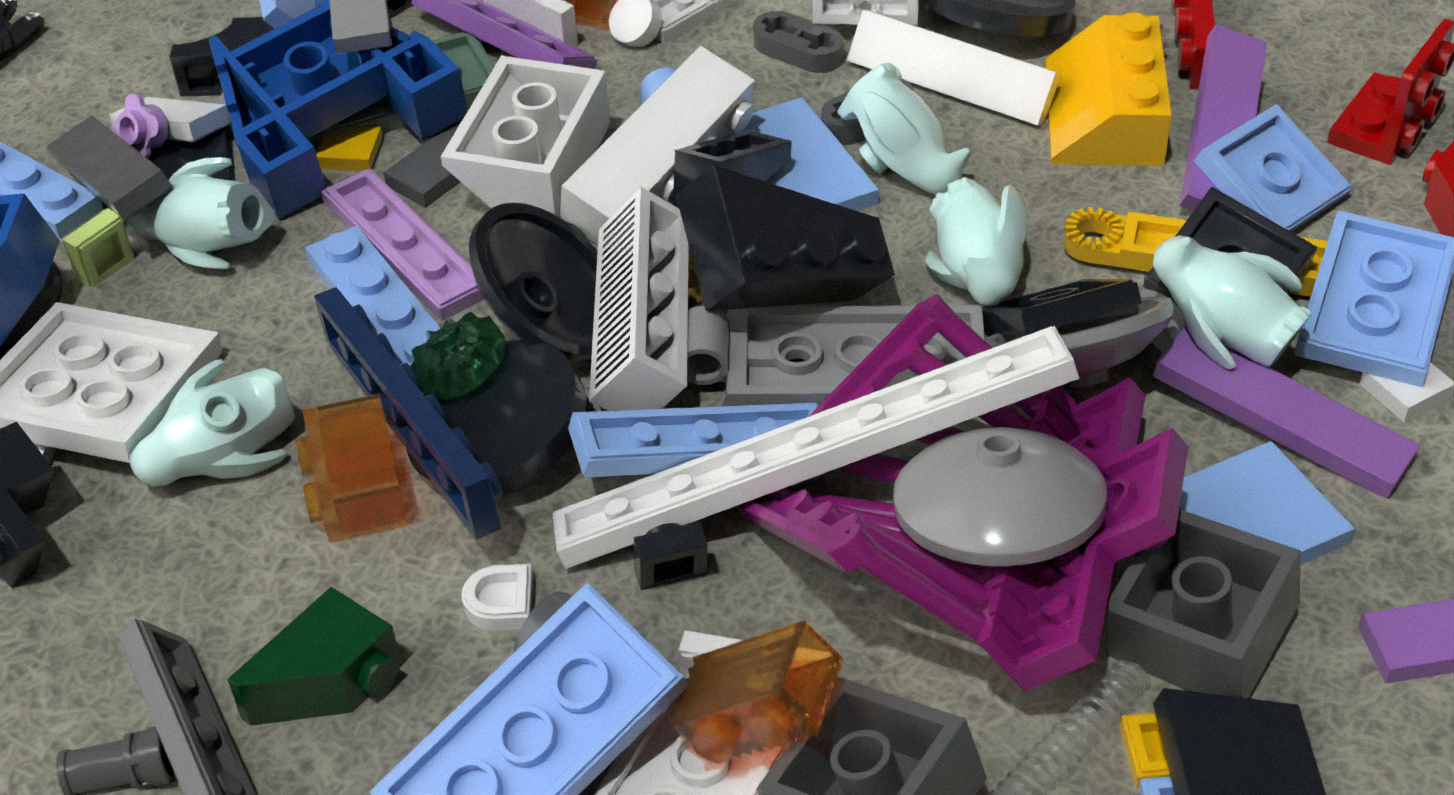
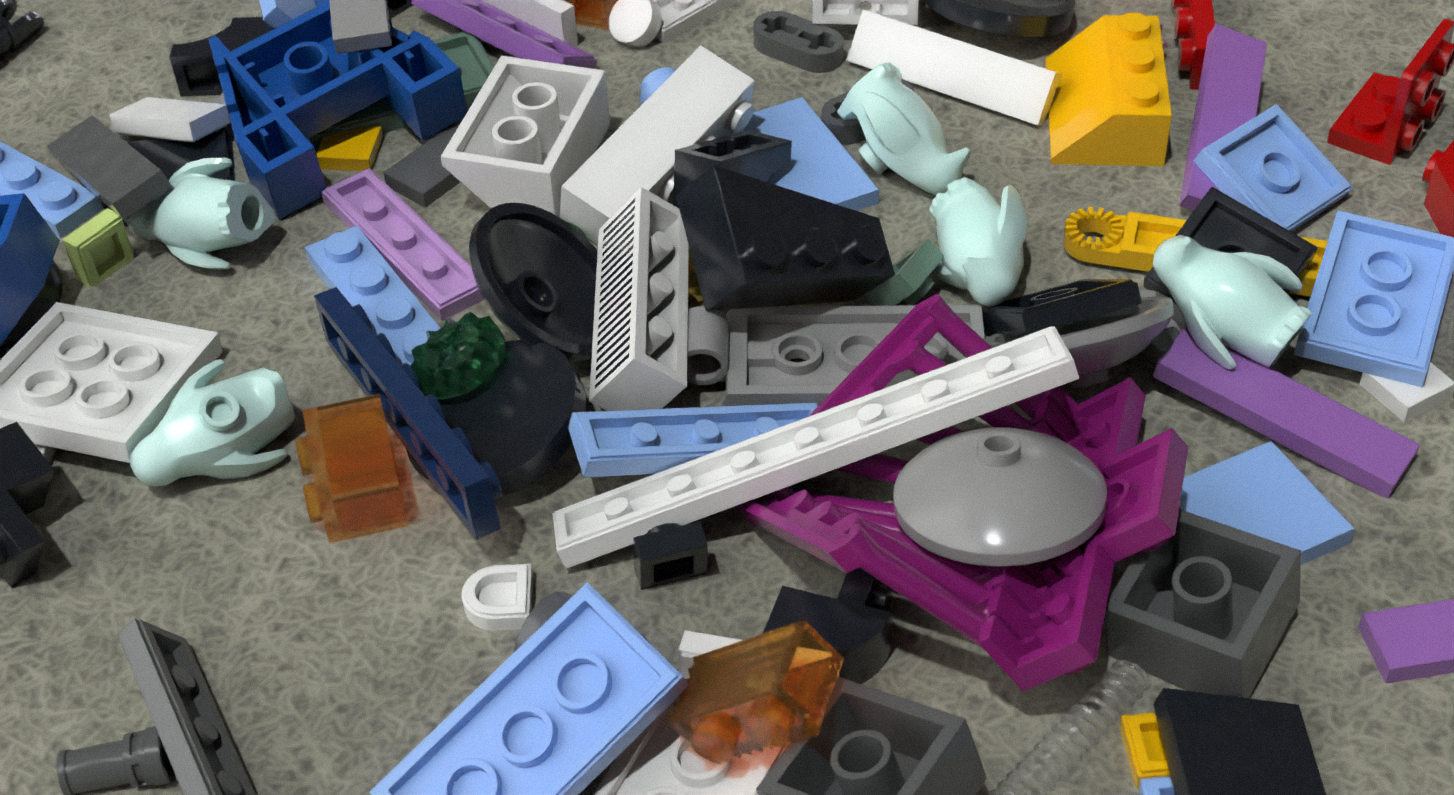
lavender plate [113,94,168,159] -> none
dark green slope [227,587,402,726] -> none
none -> black brick [760,568,893,693]
none -> sand green plate [866,239,944,306]

